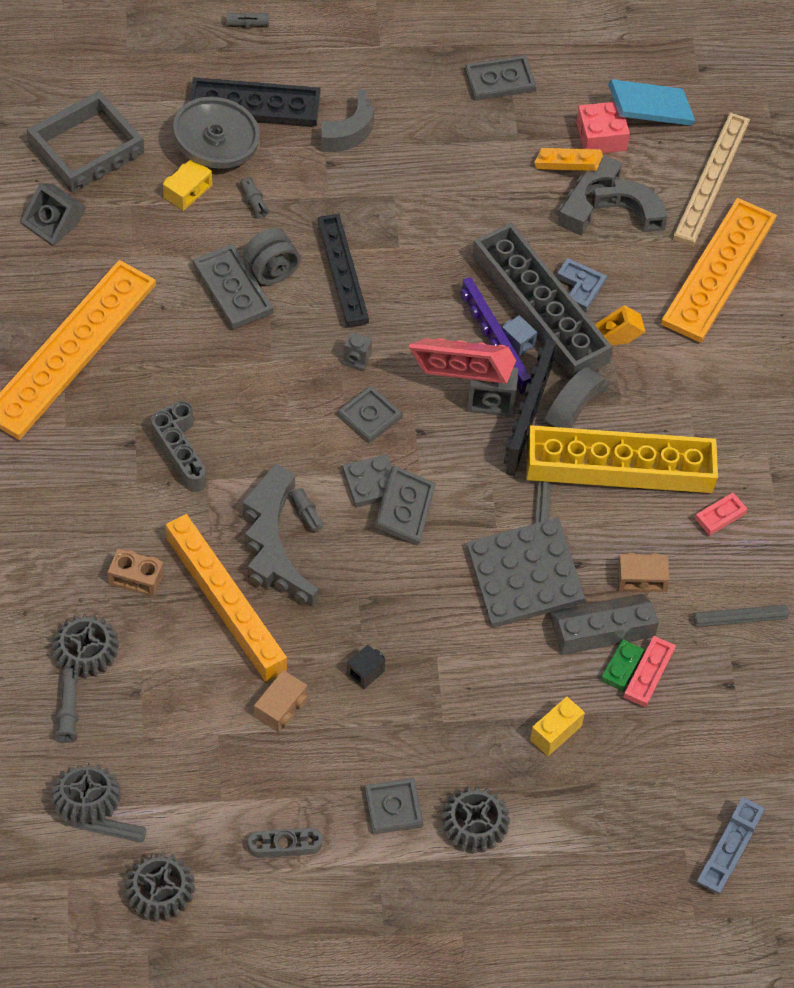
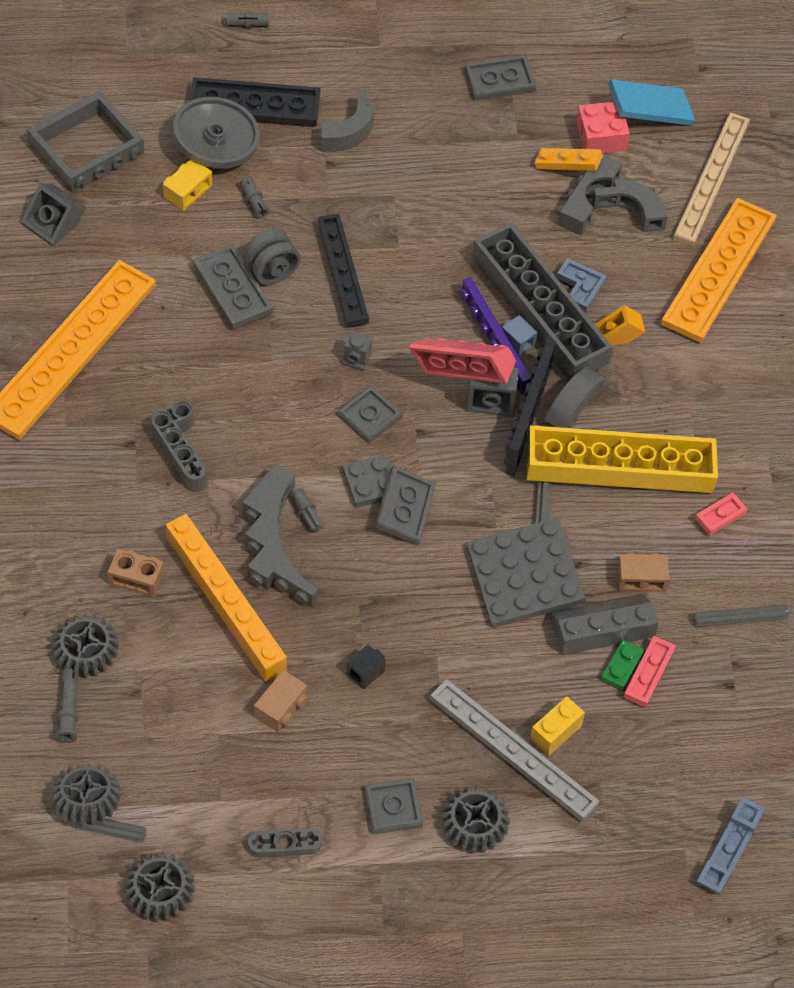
none -> light grey plate [430,679,599,822]

